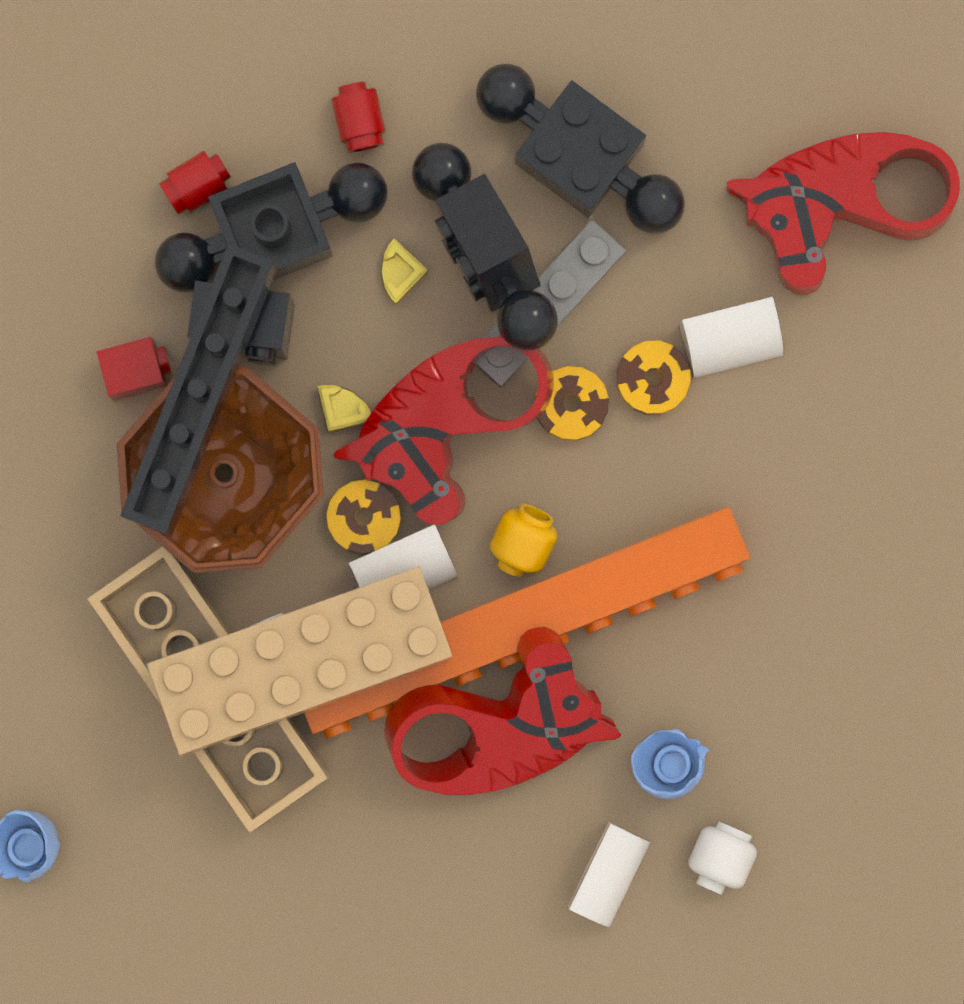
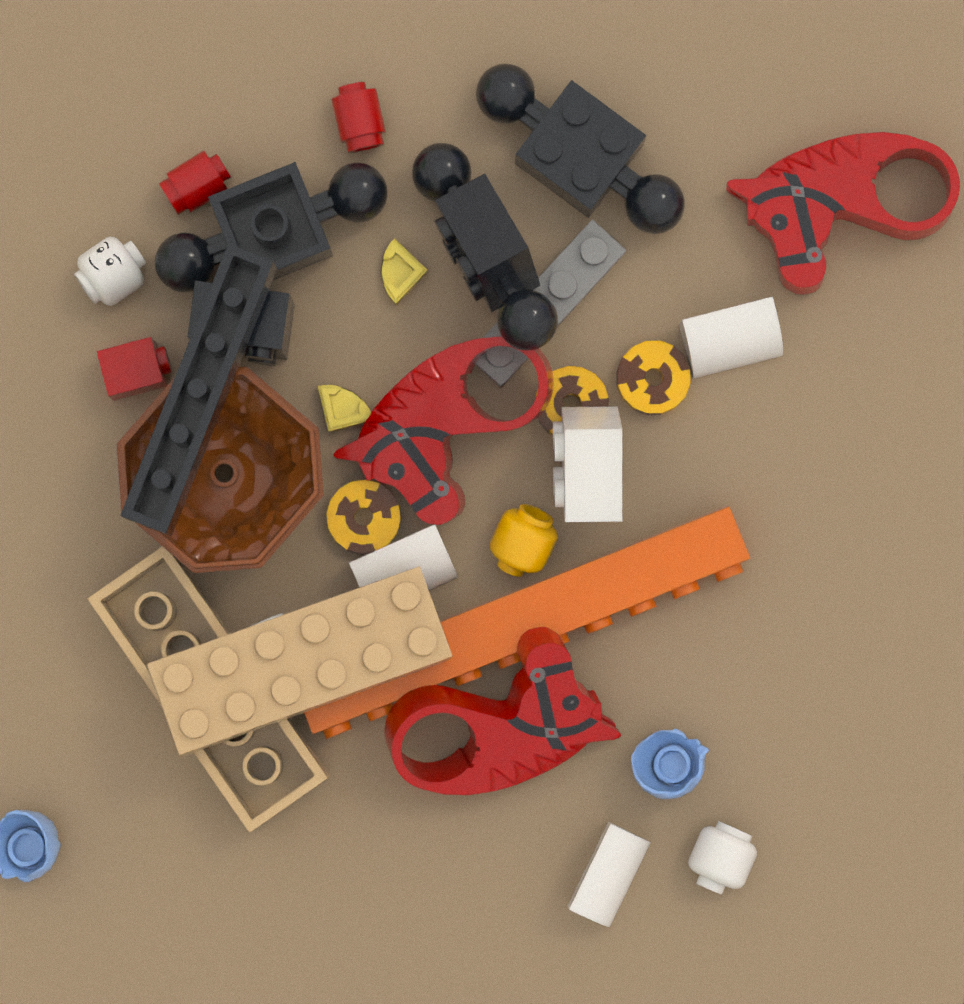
none -> white head [74,237,146,306]
none -> white brick [553,406,622,522]

